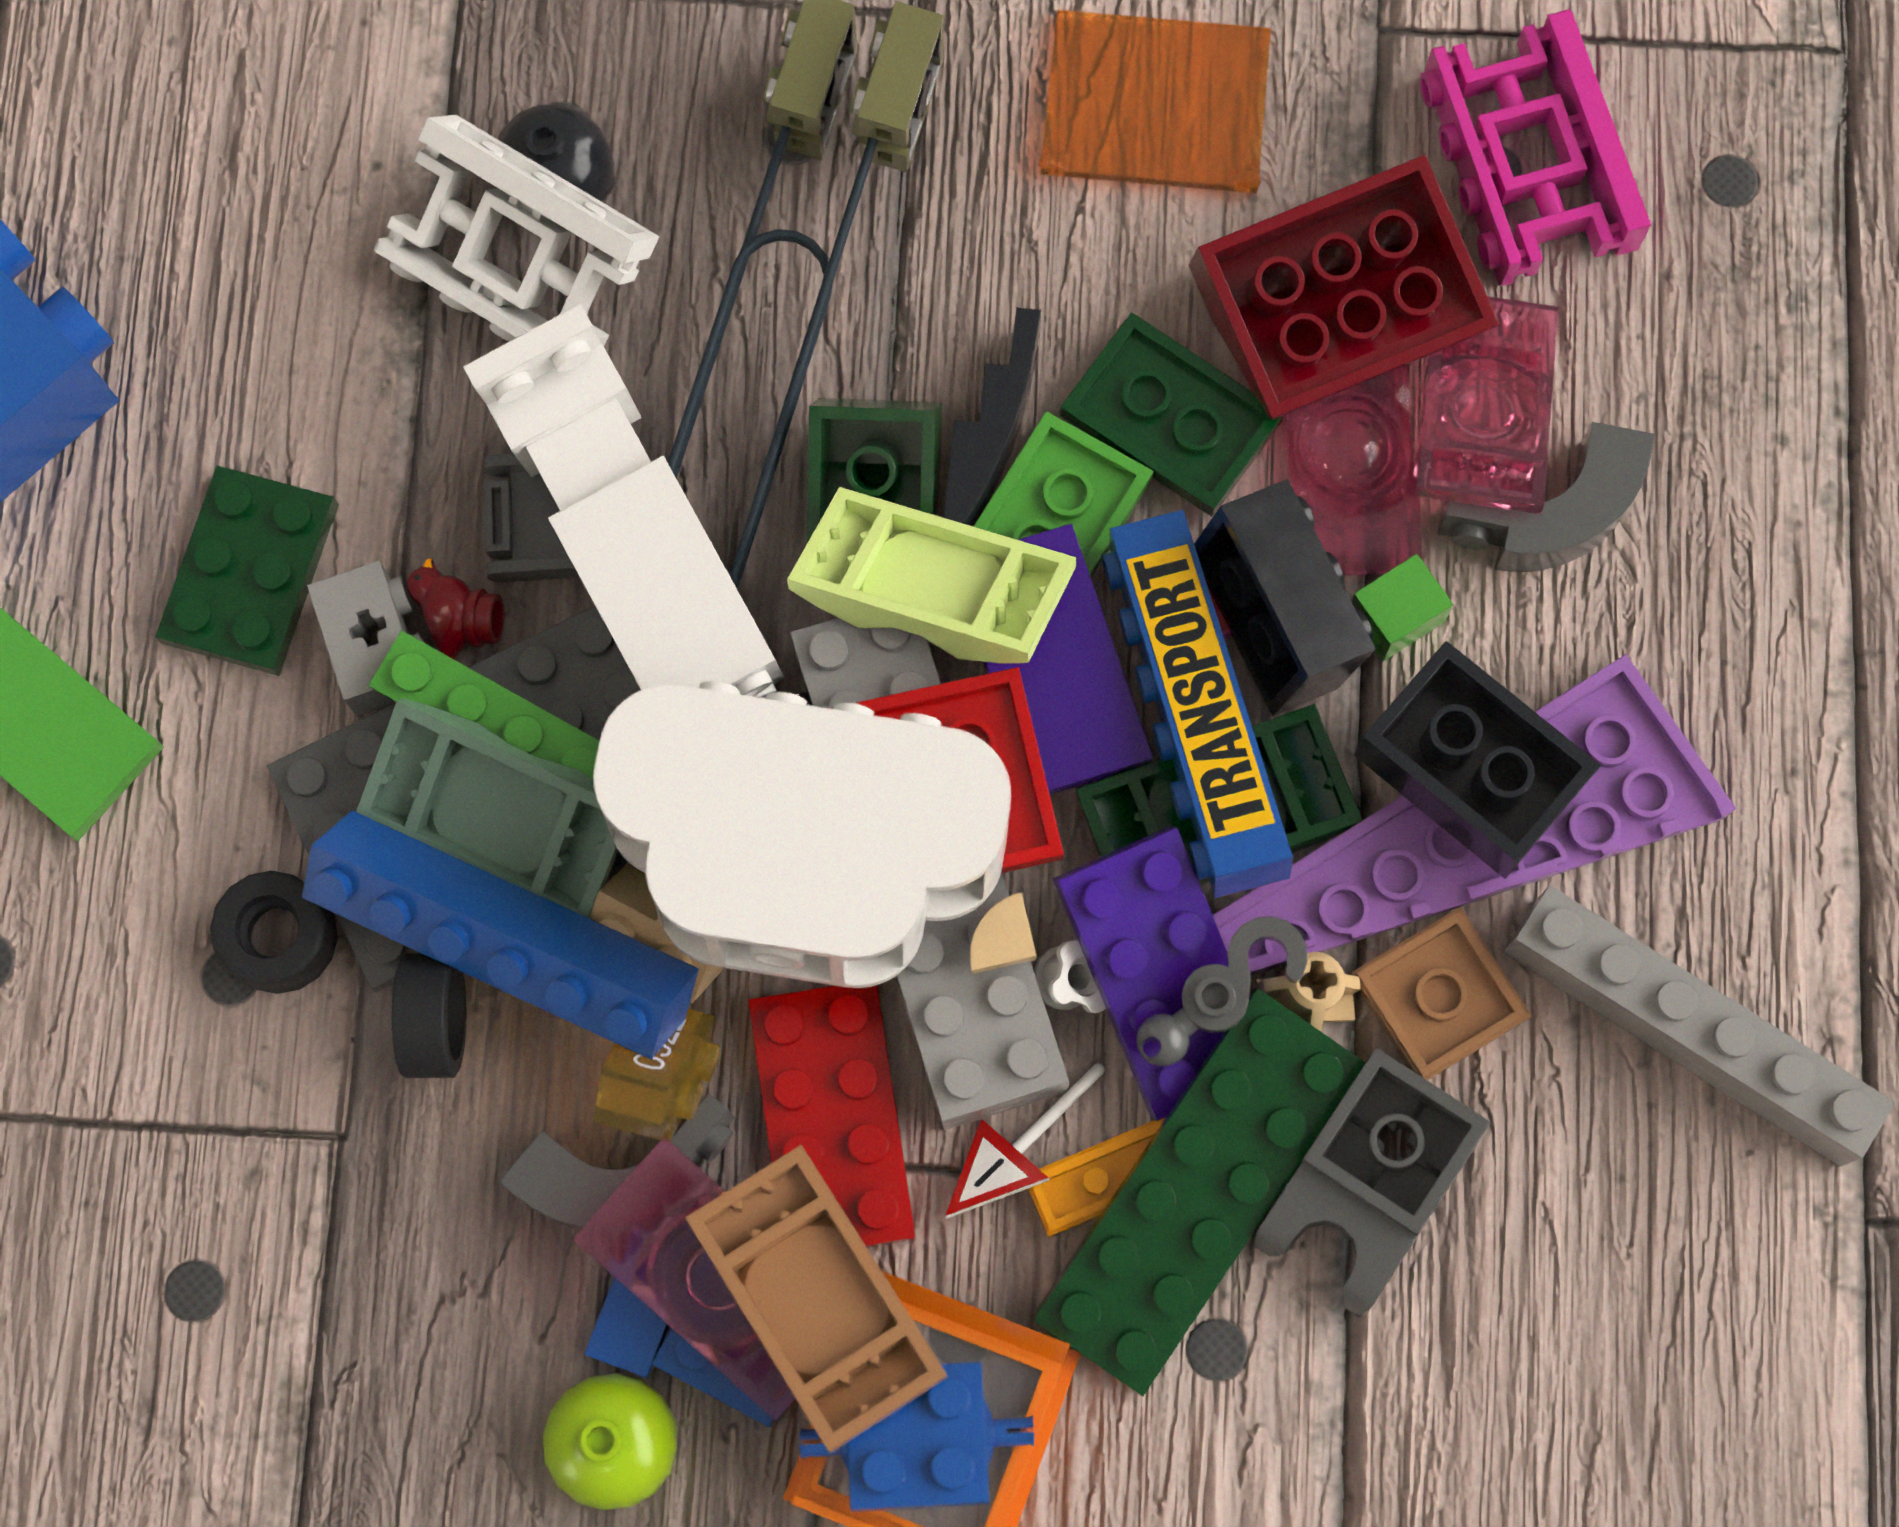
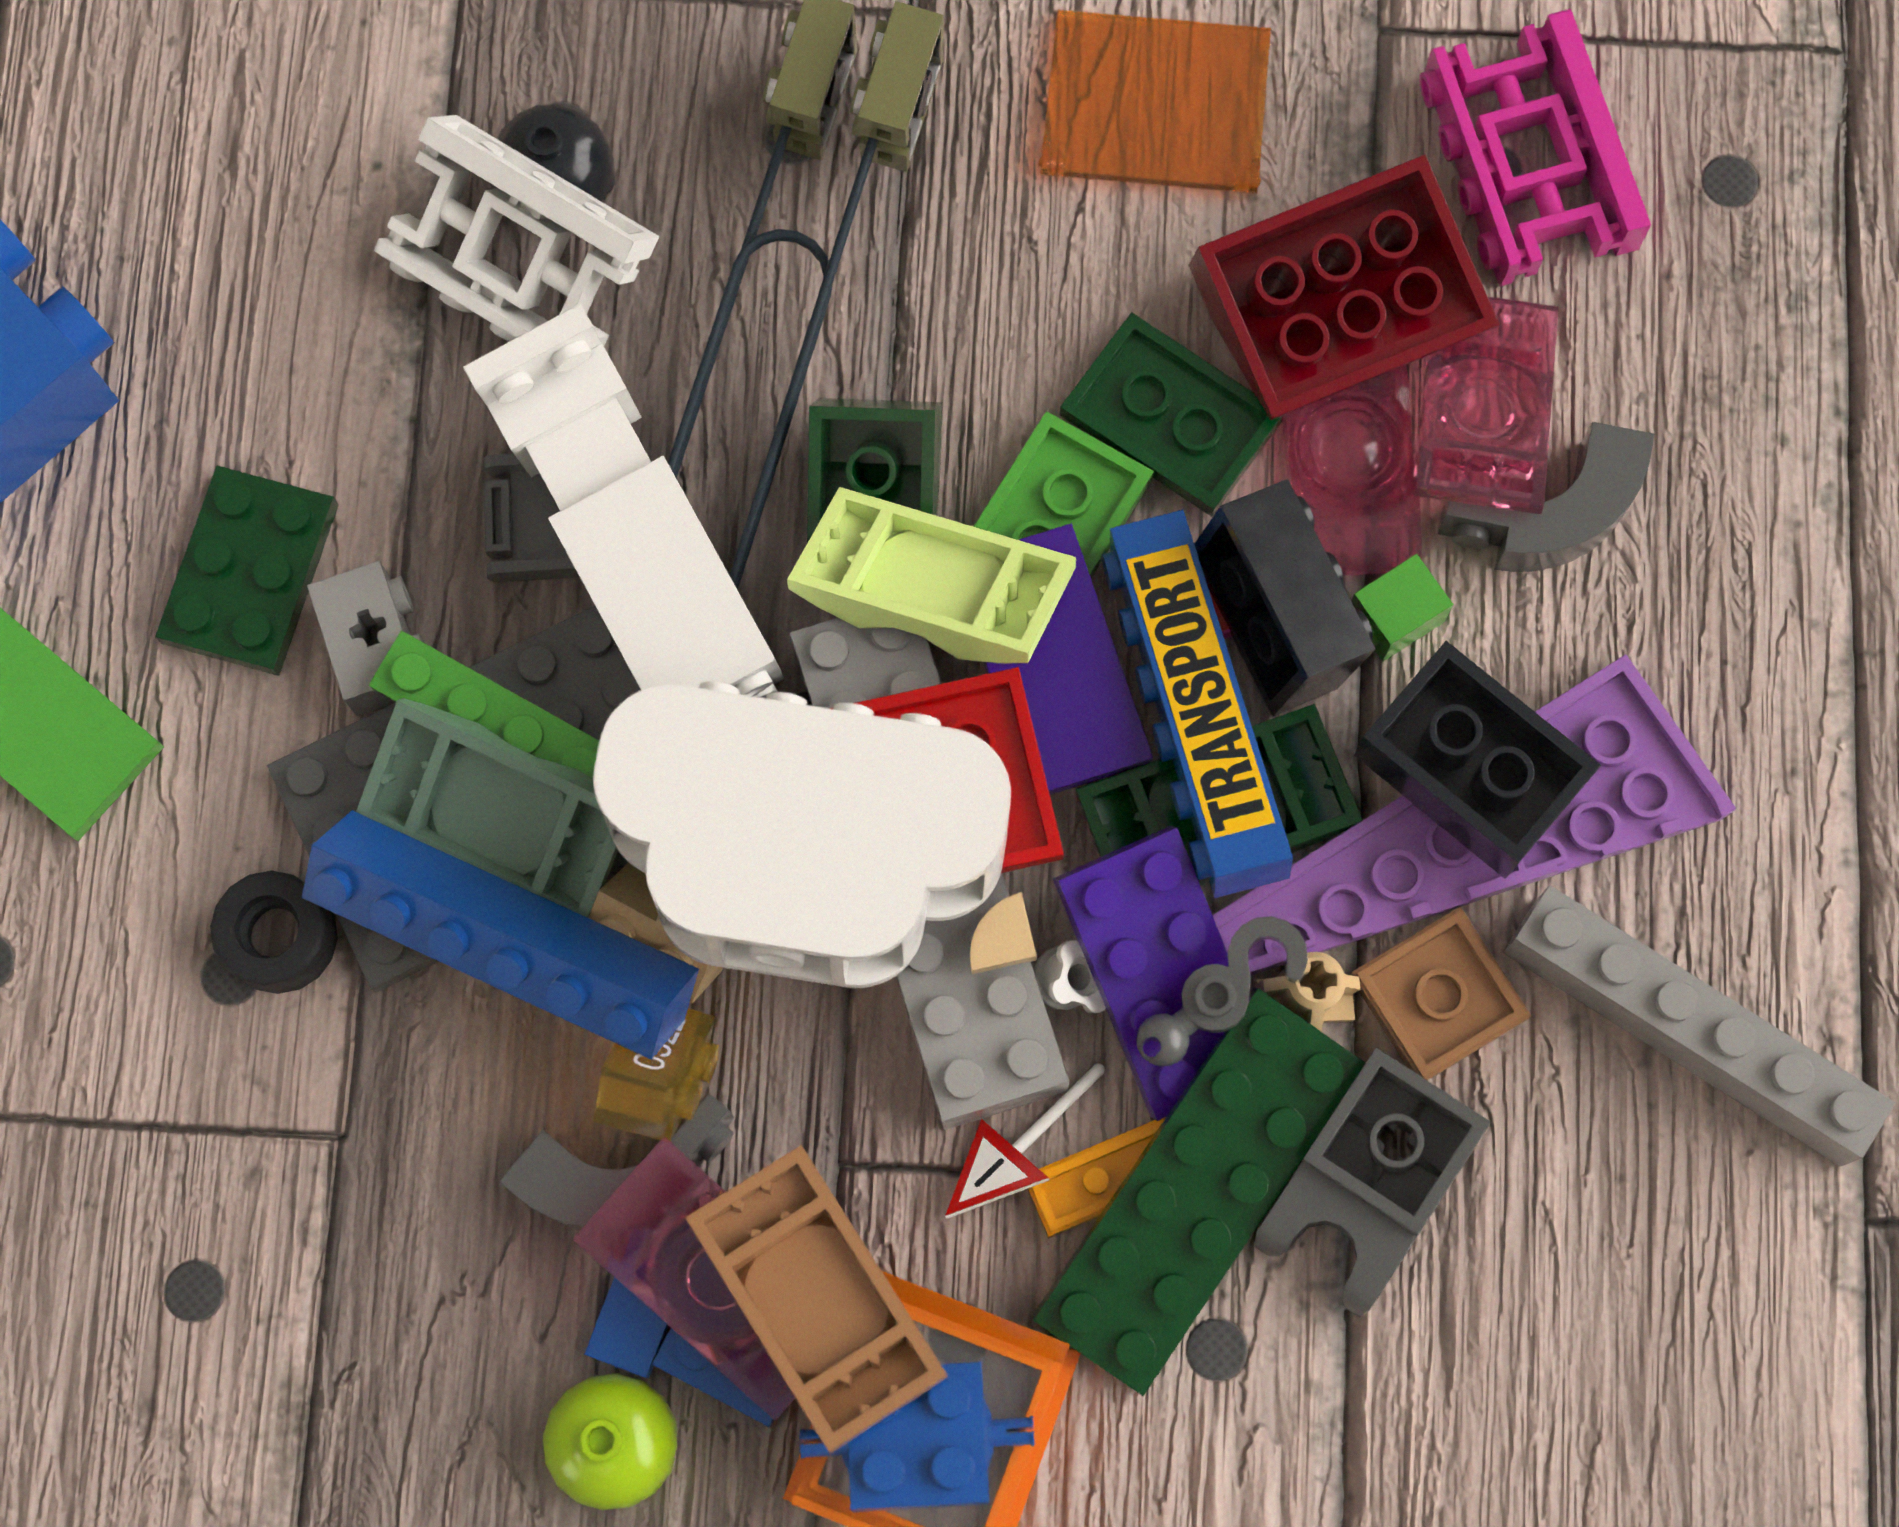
black tyre [391,953,467,1078] -> none
dark red animal [407,558,504,660] -> none
red plate [748,985,916,1247] -> none
black slope [944,308,1041,527] -> none

